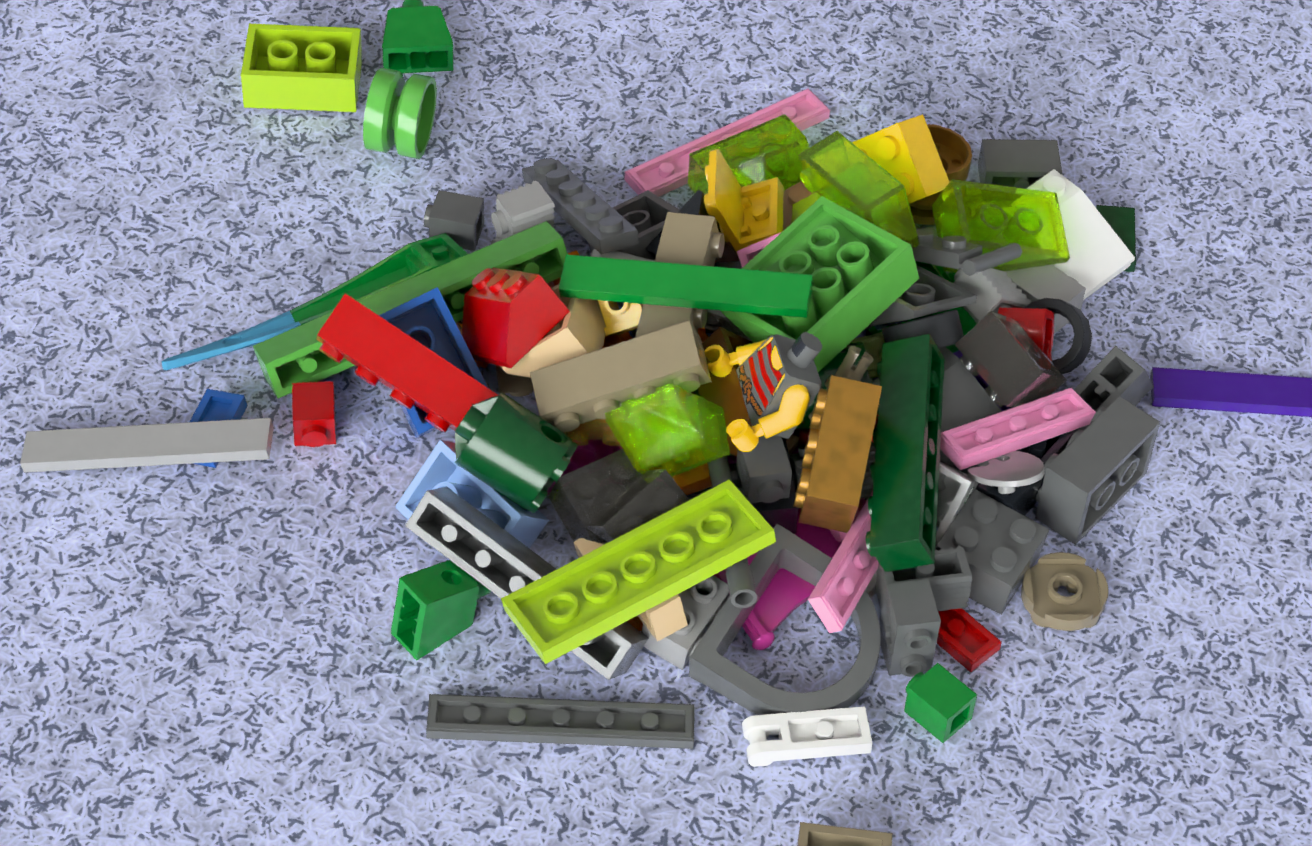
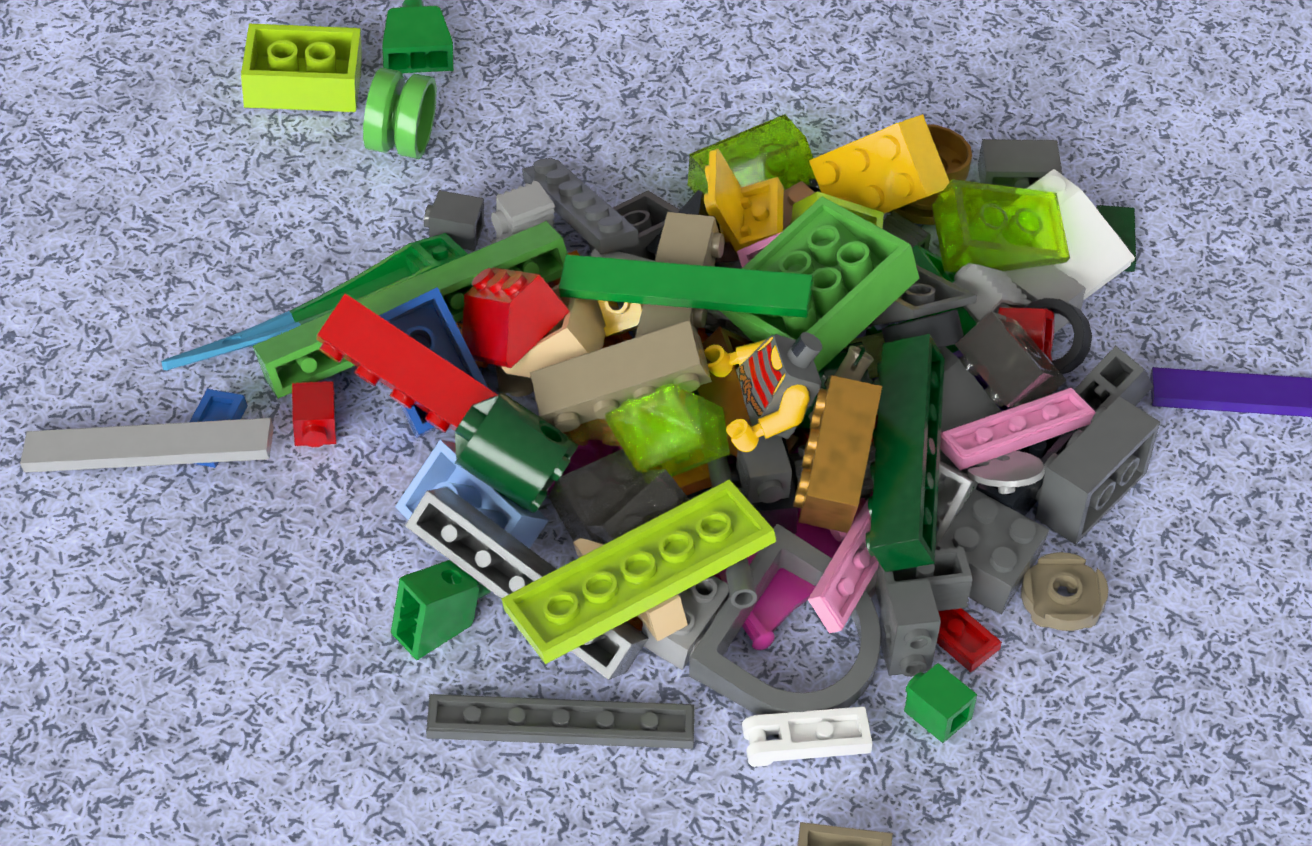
bright pink tile [624,88,830,197] -> none
clear neon green slope [798,131,920,248] -> none
dark grey plate [898,227,1022,276] -> none

